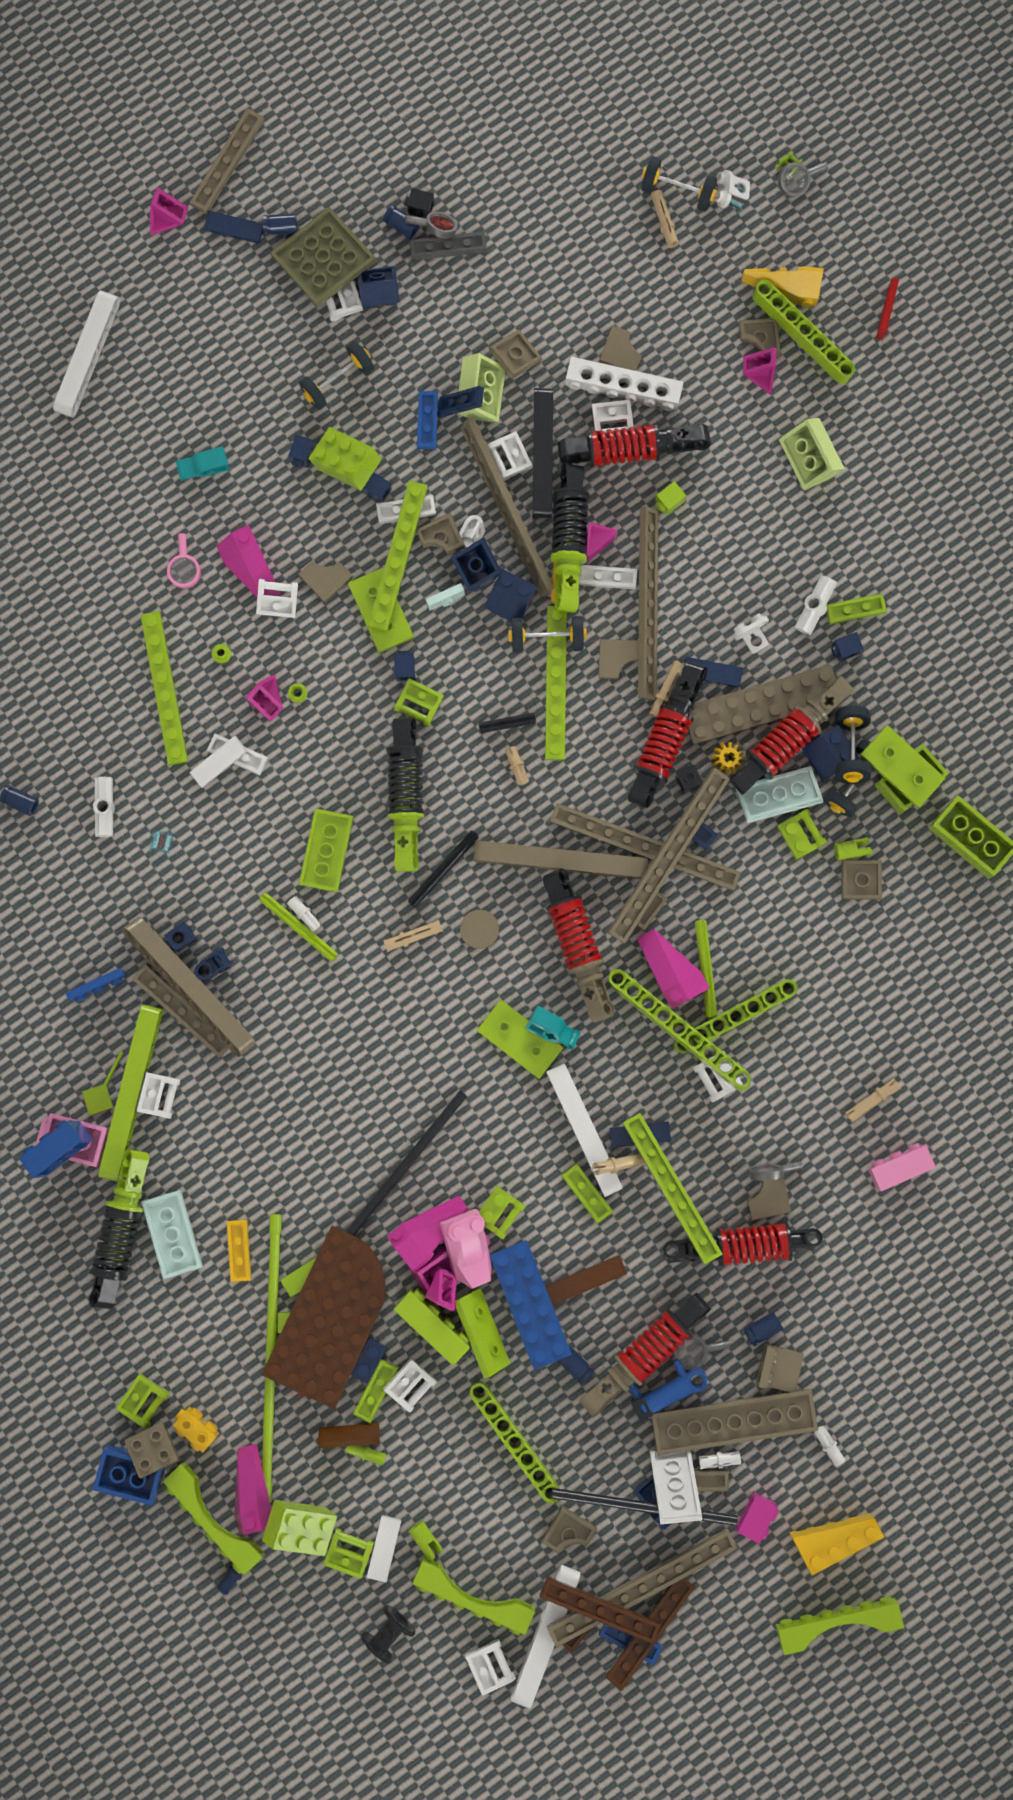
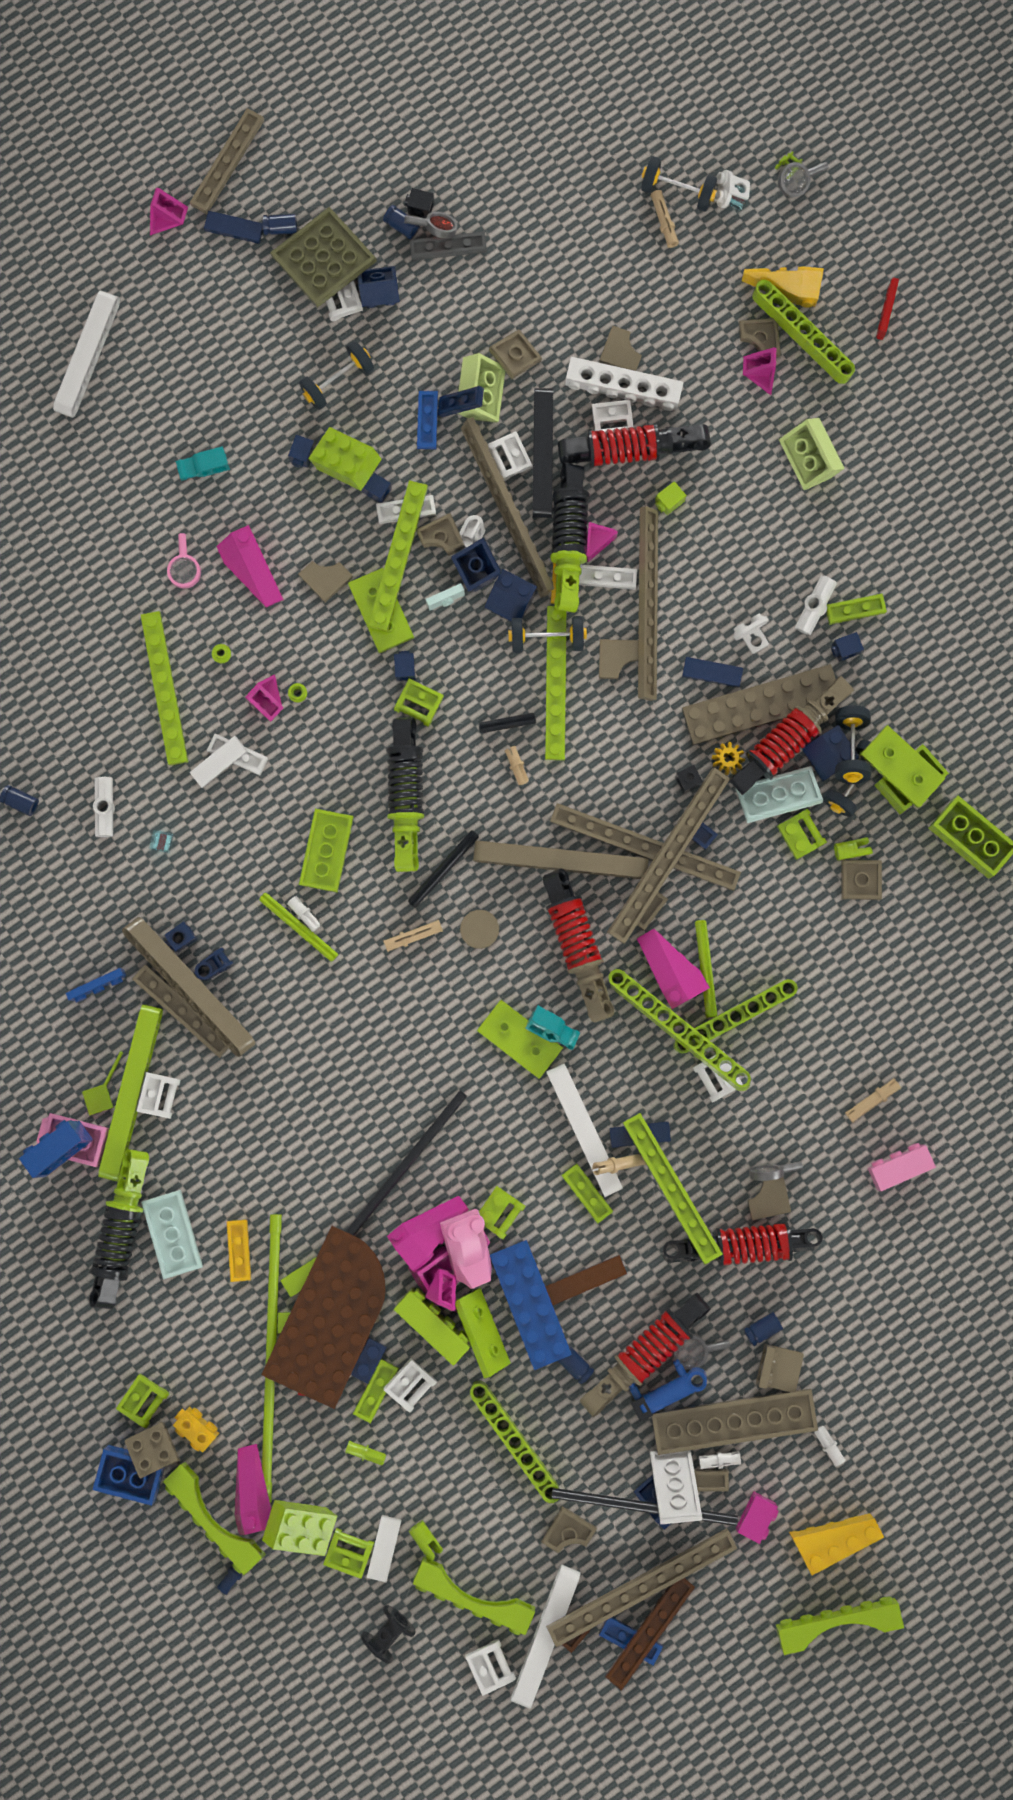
white plate [256,579,298,618] -> none
reddish brown tile [318,1423,380,1448] -> none
reddish brown tile [539,1576,661,1644] -> none
piece [628,661,708,808] -> none
tan pin [649,661,684,717] -> none

